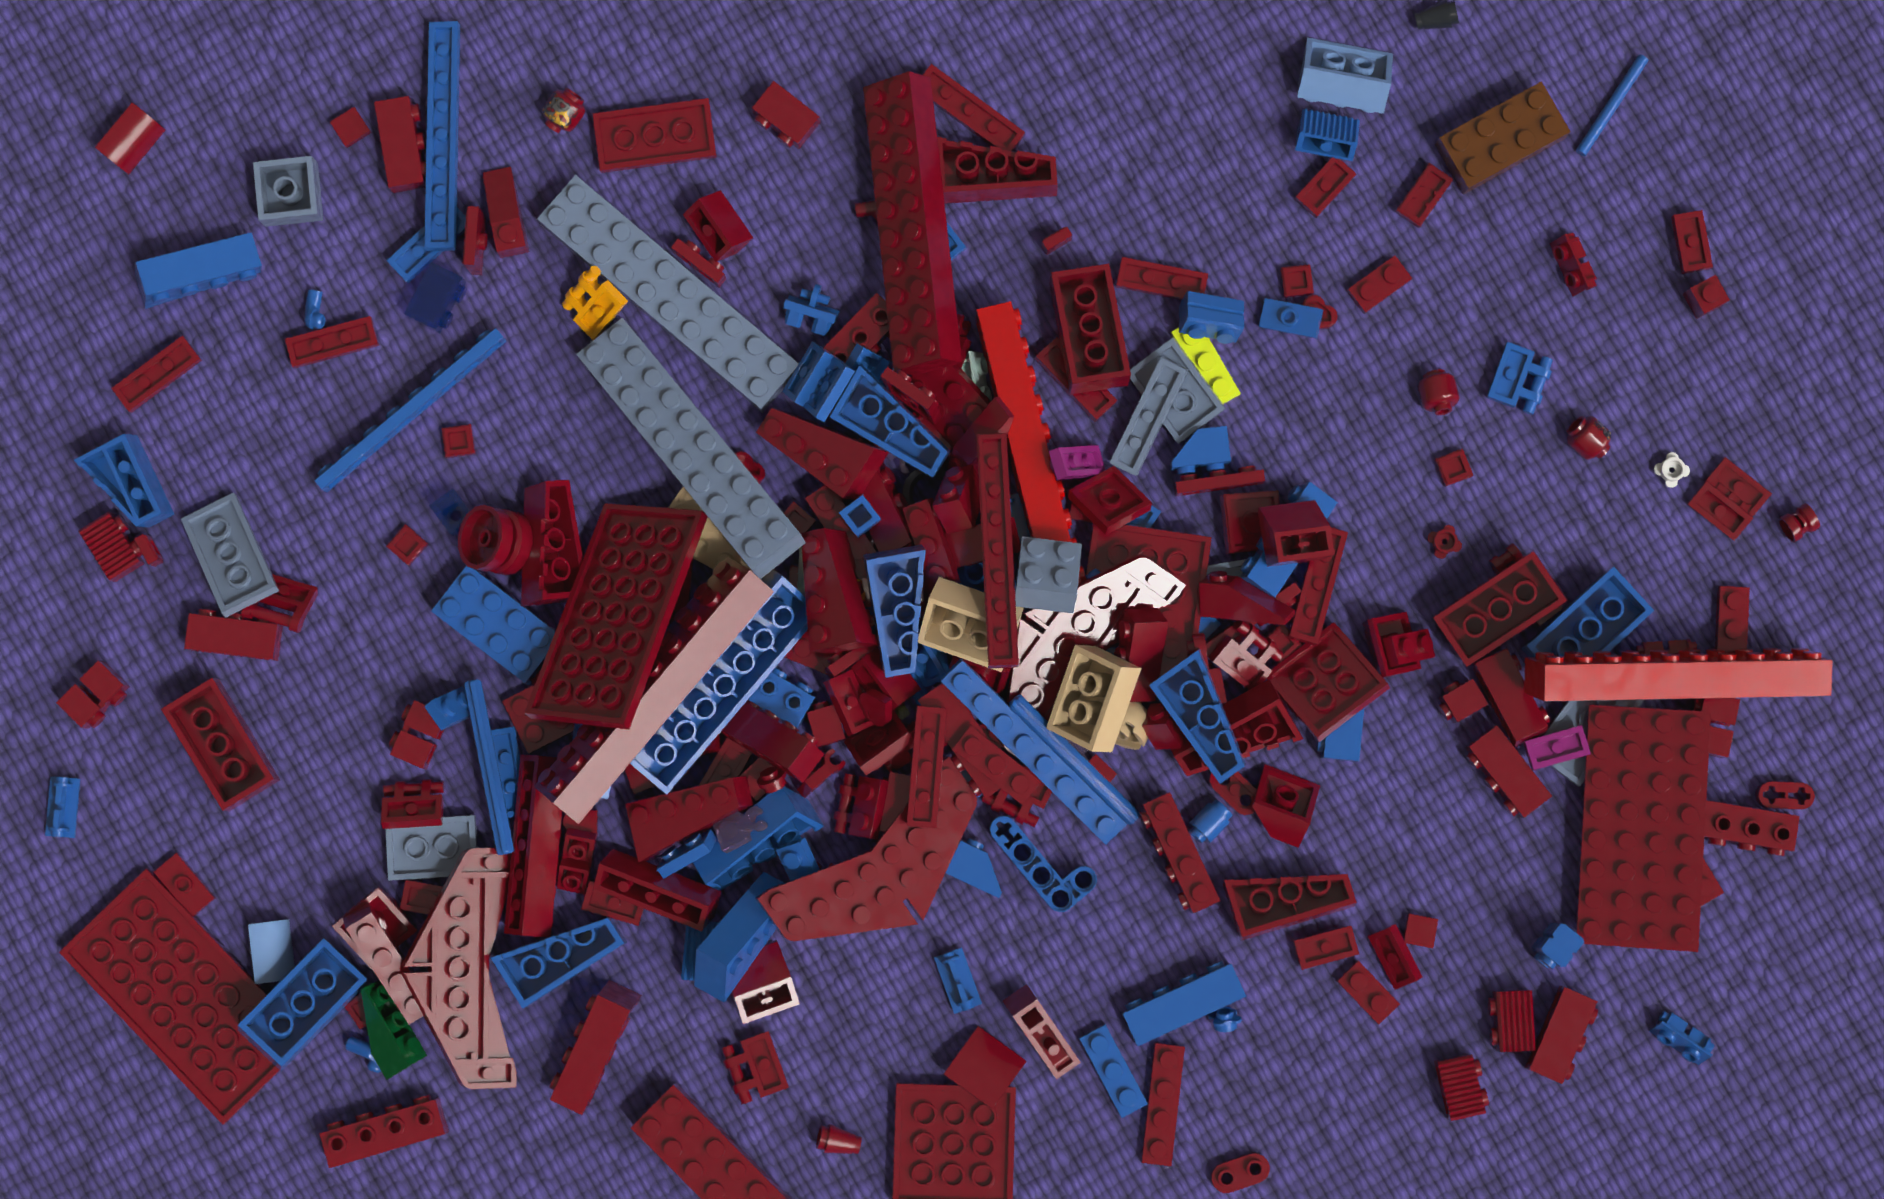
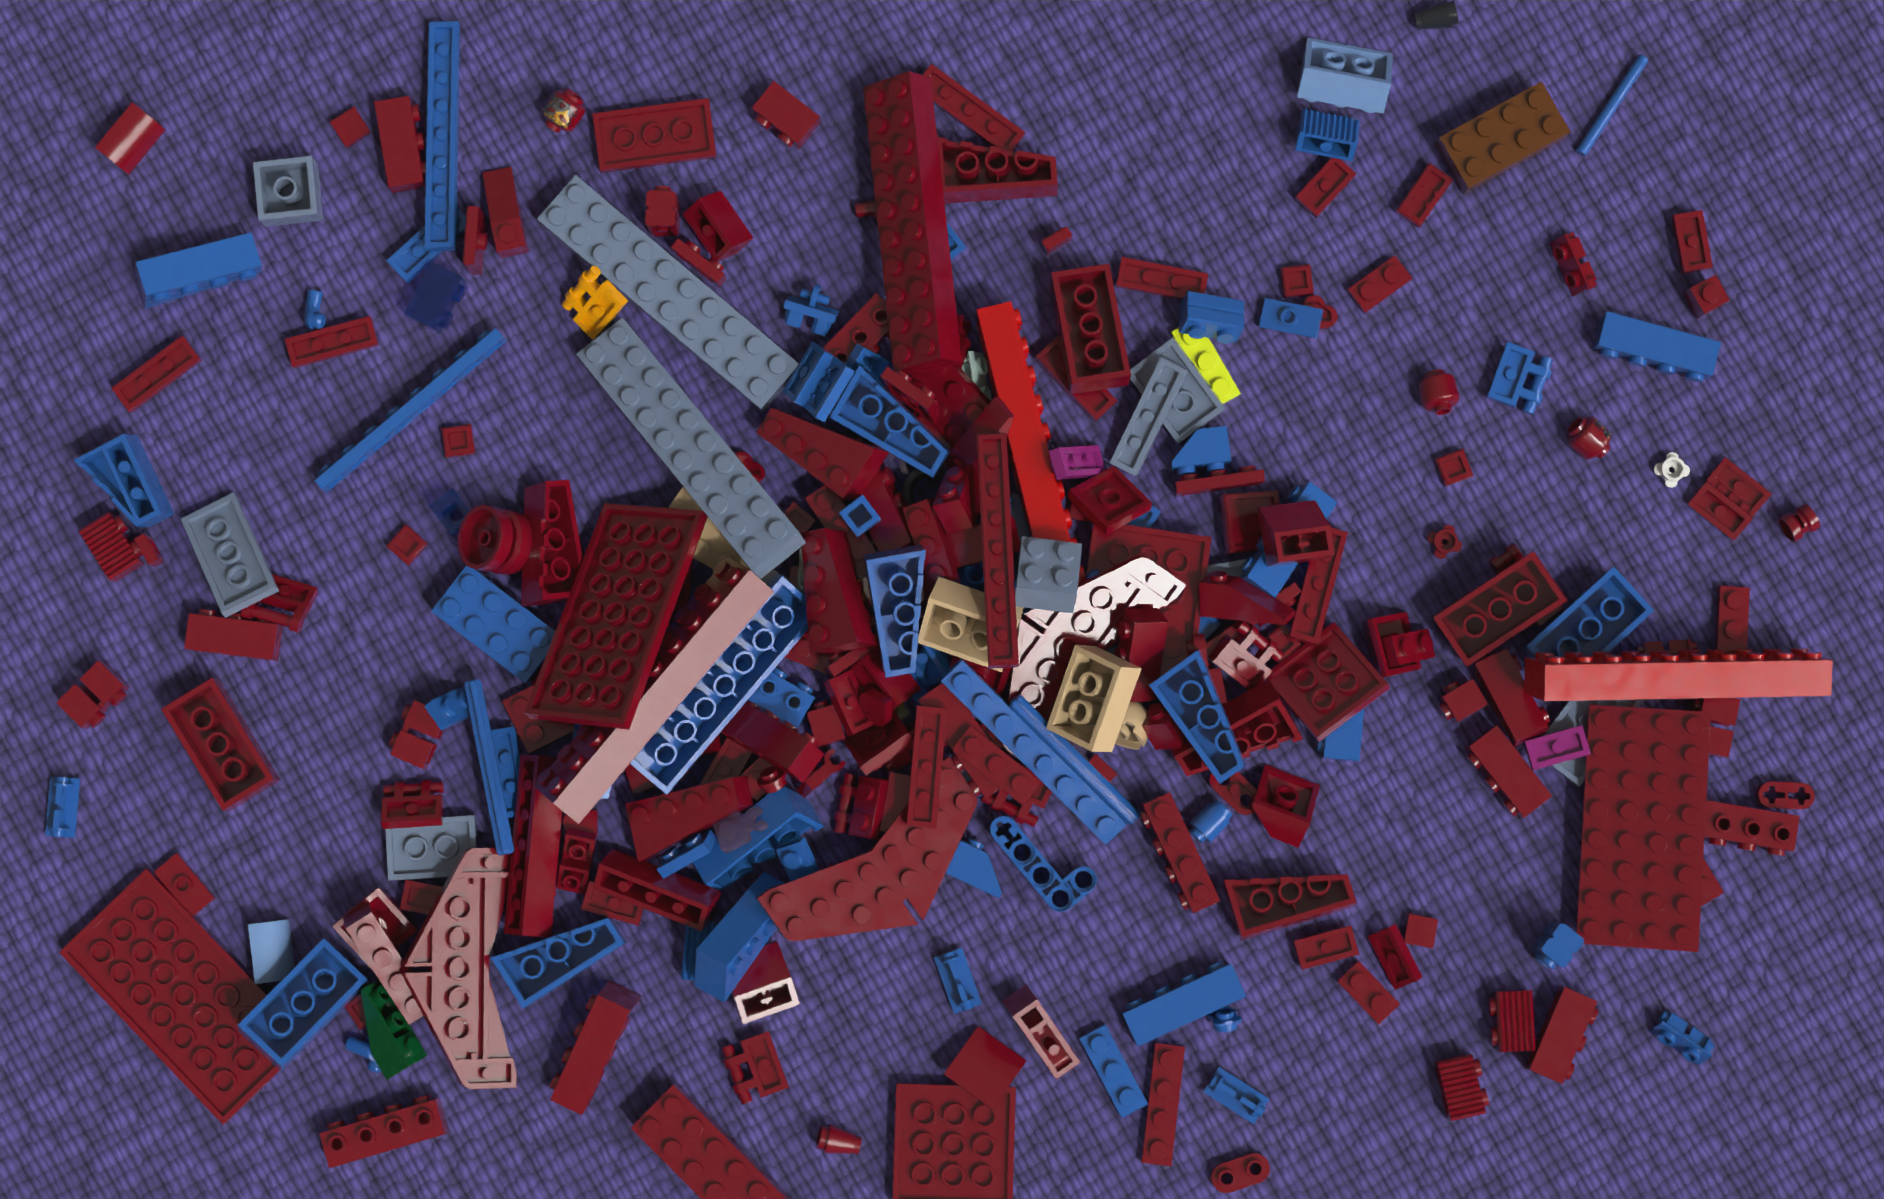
none -> dark red brick [645,186,680,237]
none -> blue hinge [1203,1067,1269,1124]
none -> blue brick [1593,311,1721,382]

